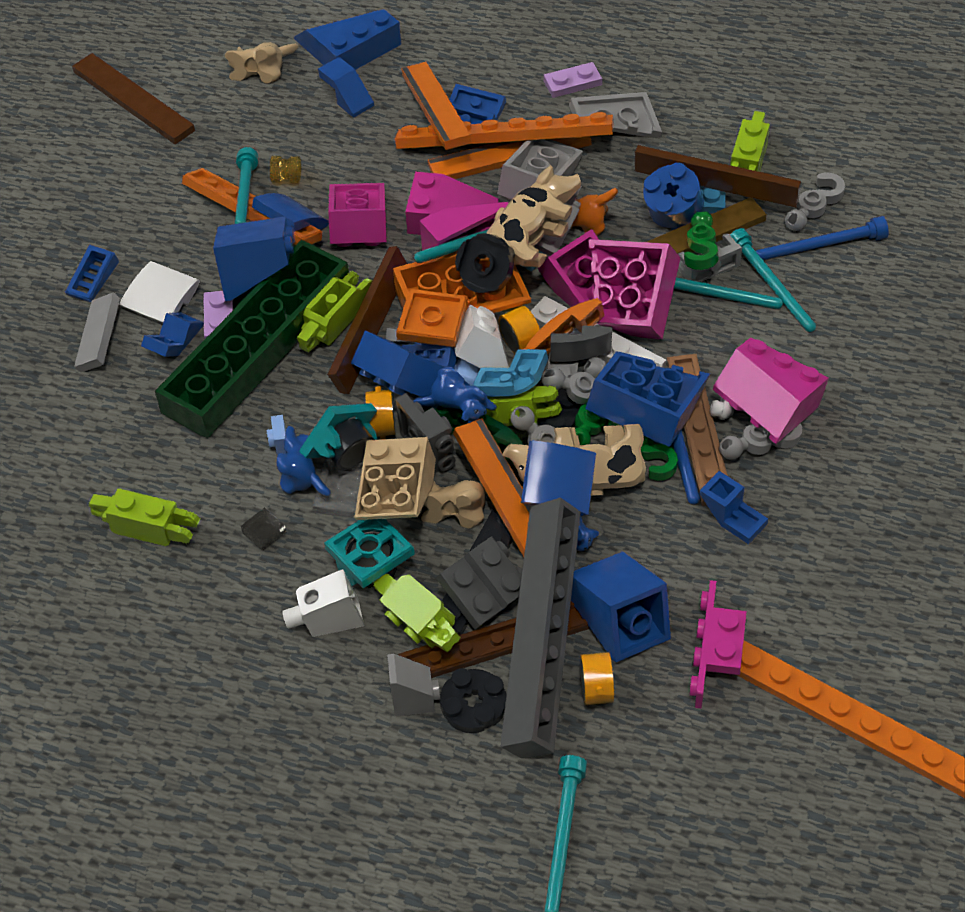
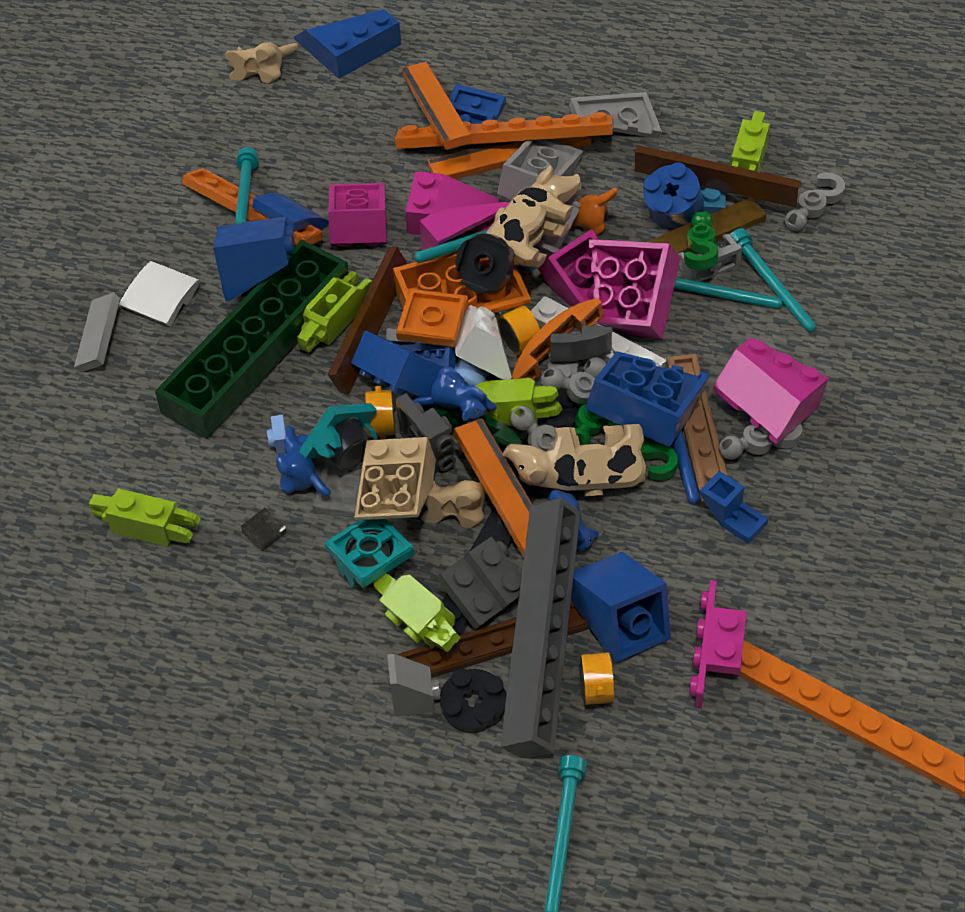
blue slope [65,245,119,302] -> none
reddish brown tile [72,53,195,145] -> none
blue slope [141,312,204,357] -> none
lavender plate [204,291,234,339] -> none
clear yellow wheel [270,156,301,183] -> none
white torso [283,570,364,637] -> none
blue slope [318,57,374,118] -> none
dark azure plate [473,349,548,397] -> none
blue slope [521,440,596,516] -> none
lavender plate [544,62,602,98] -> none
white arm [710,397,735,420] -> none
blue piece [756,216,889,260] -> none

